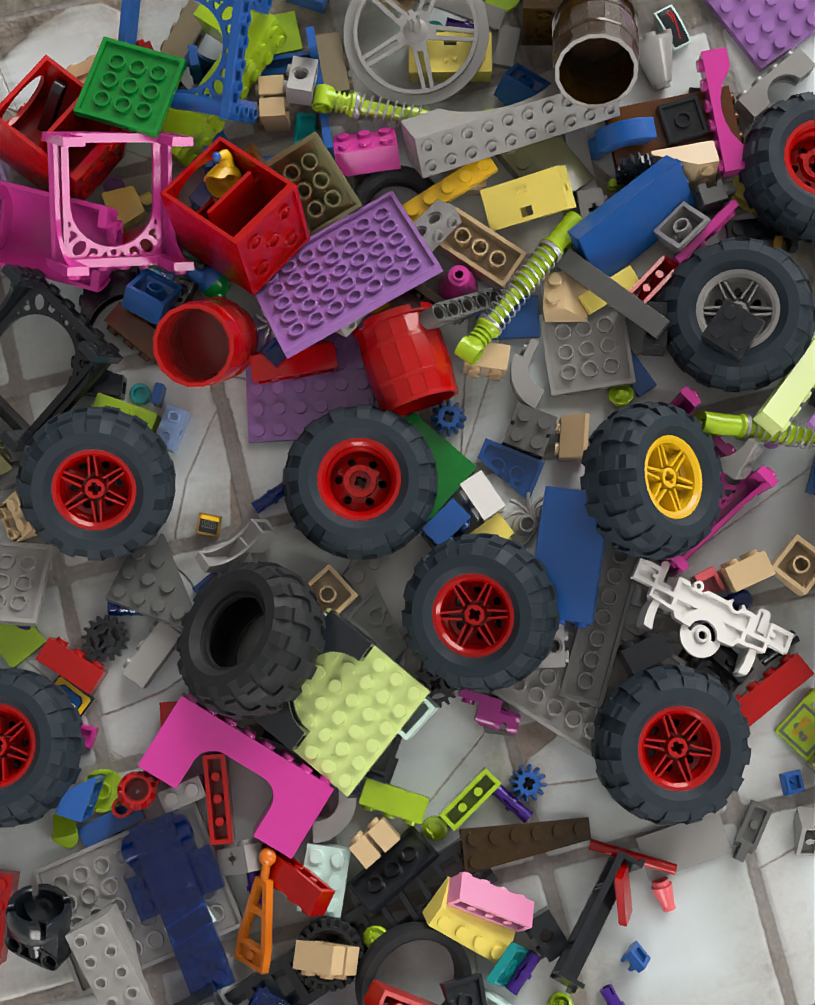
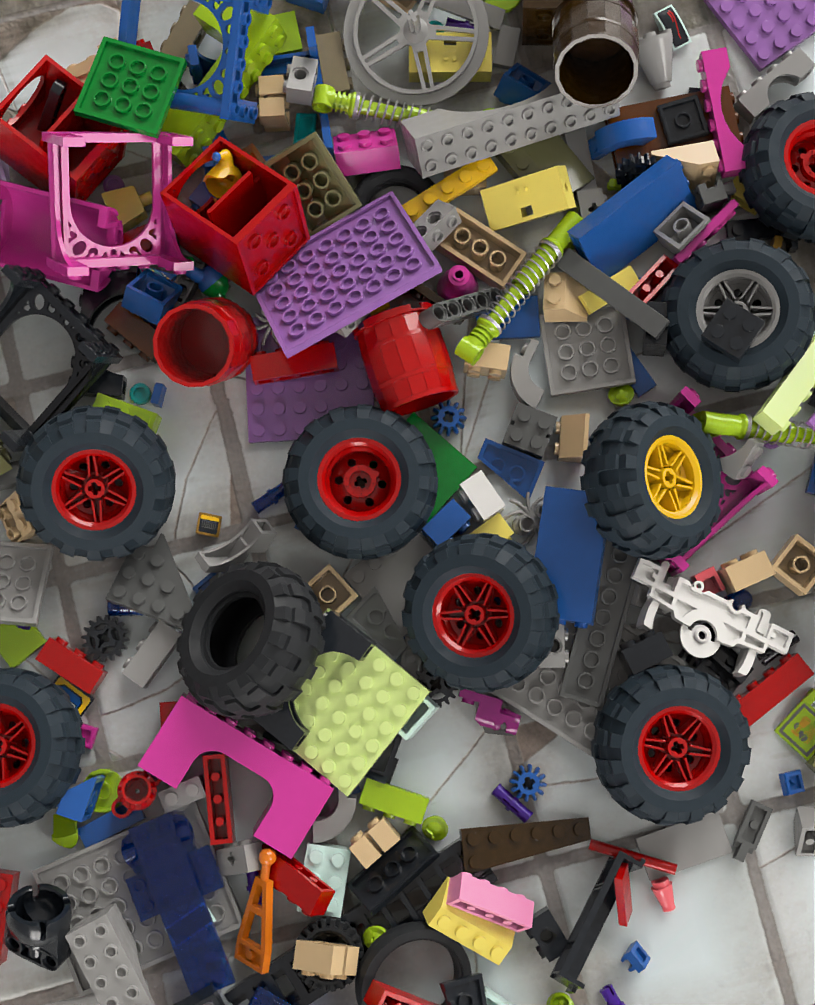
light blue brick [156,404,191,454] -> none
clear blue tile [261,337,287,368] -> none
lime brick [439,767,501,831] -> none
teal tile [486,942,529,987] -> none
dark purple pin [505,949,542,996] -> none

